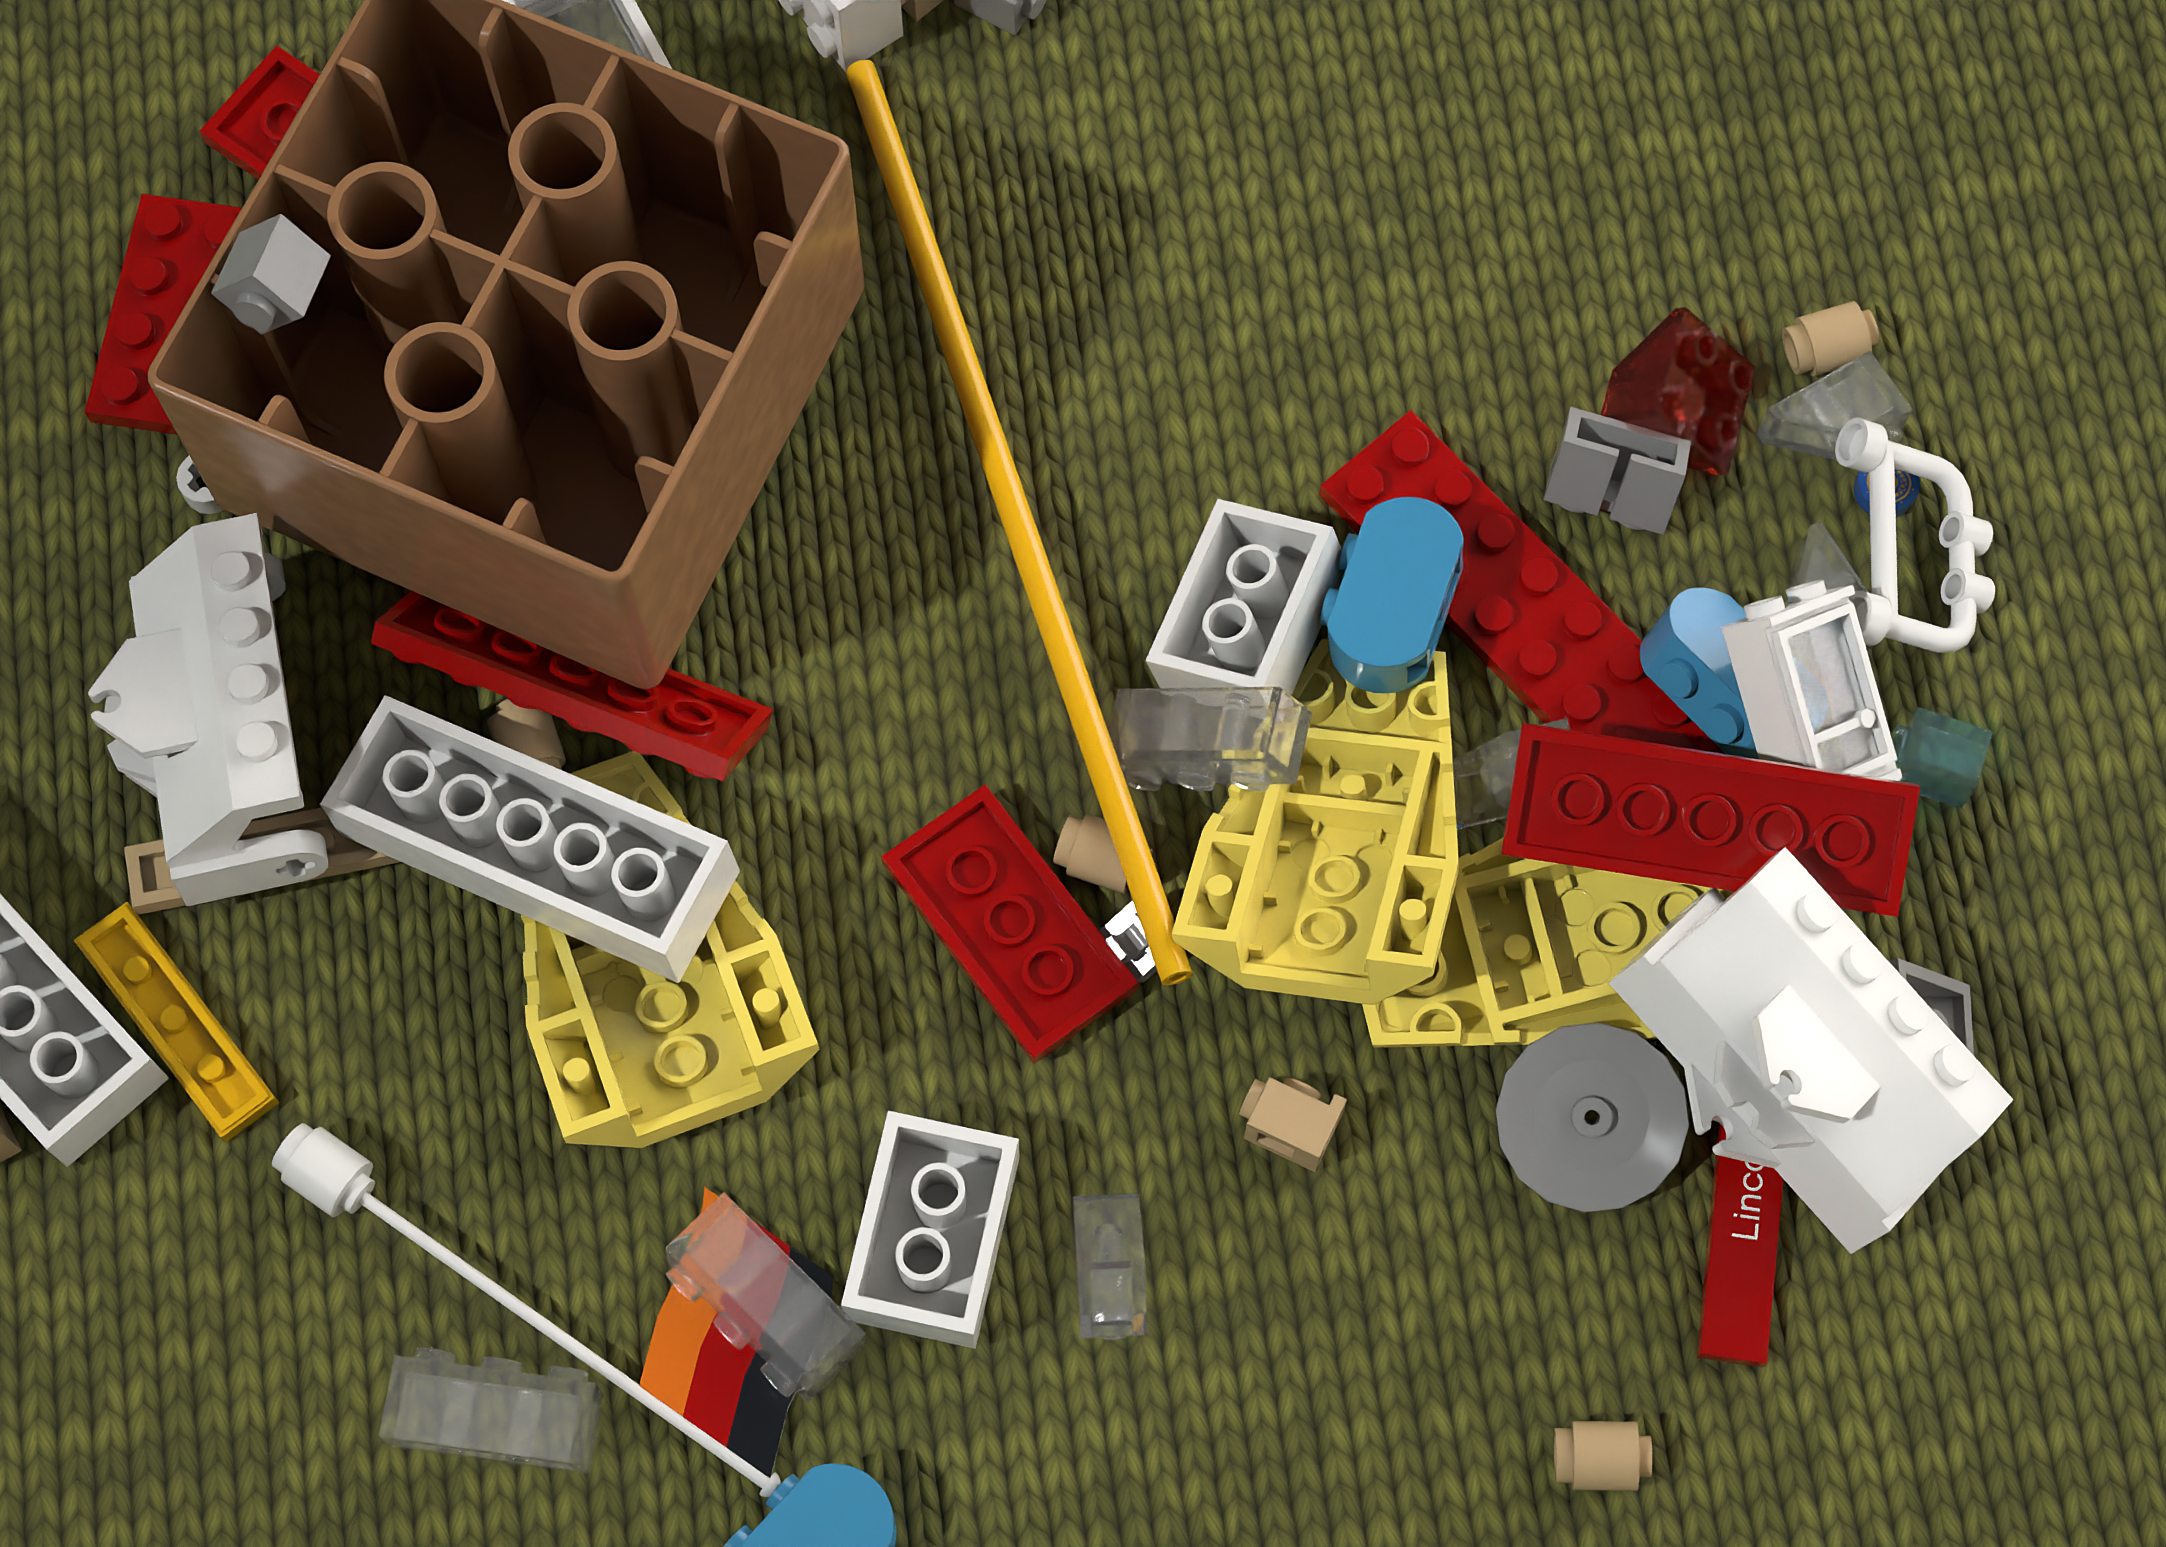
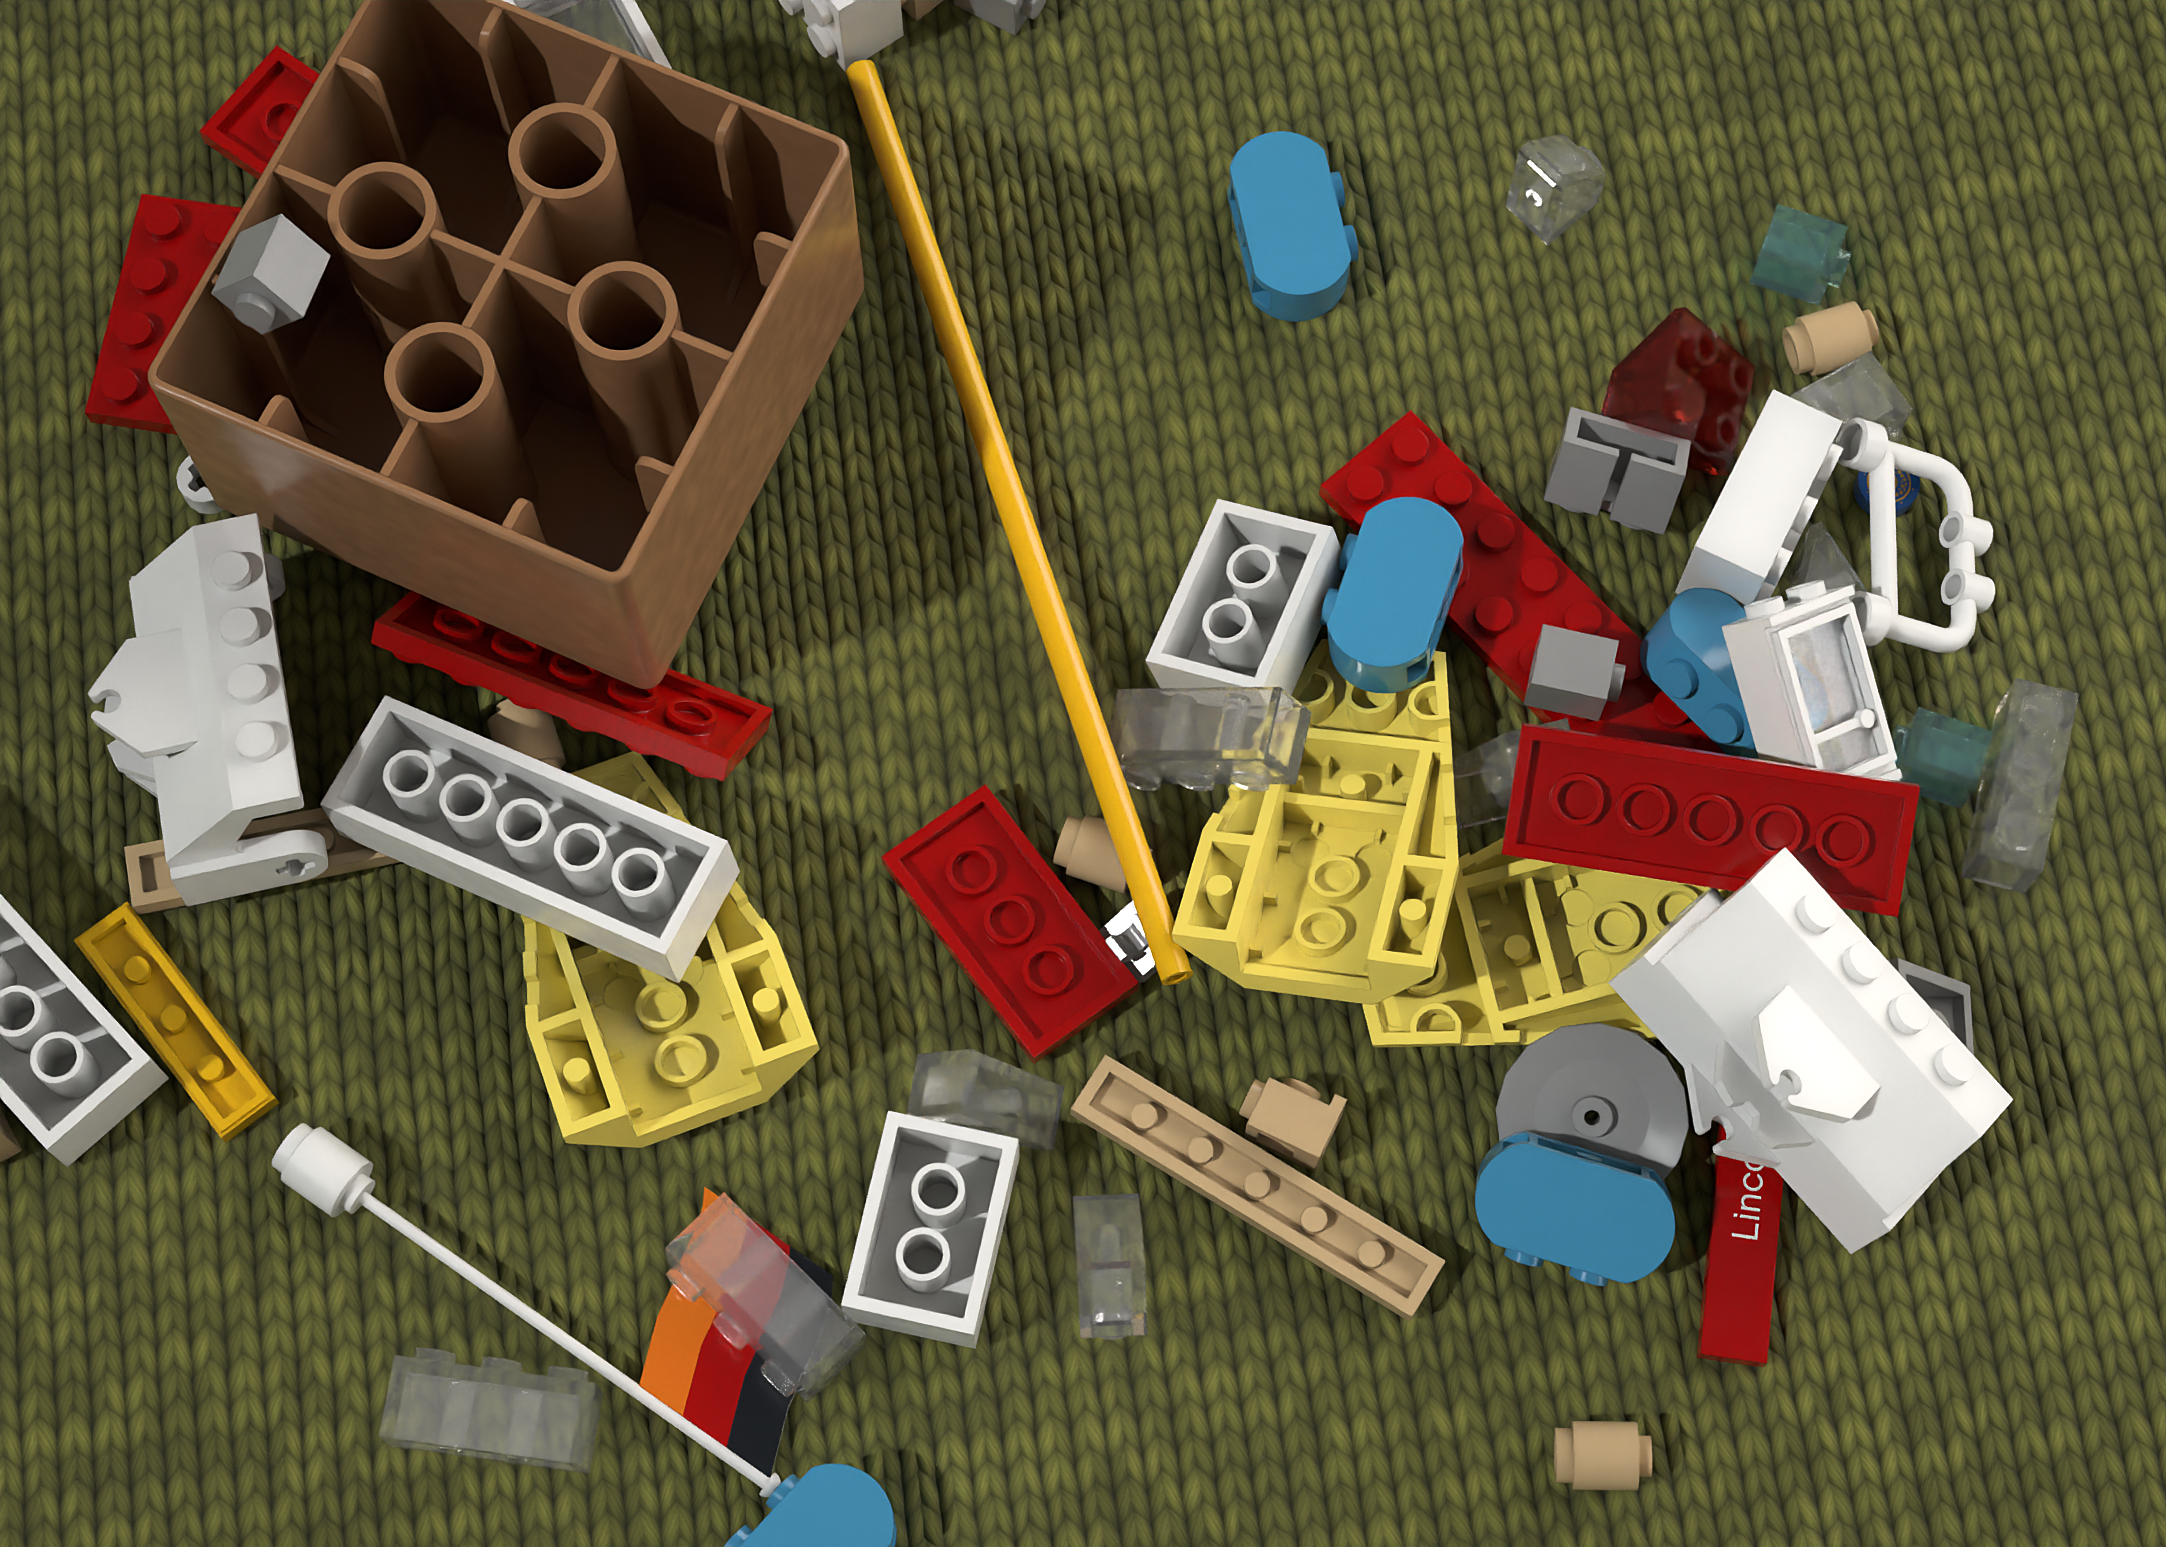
none -> clear slope [906,1049,1064,1151]
none -> tan plate [1071,1054,1446,1322]
none -> dark azure brick [1227,131,1358,322]
none -> dark azure brick [1475,1131,1675,1286]
none -> clear slope [1506,134,1607,246]
none -> light grey brick [1523,624,1626,721]
none -> white brick [1675,389,1844,609]
none -> clear light blue brick [1749,204,1851,305]
none -> clear brick [1961,678,2079,893]

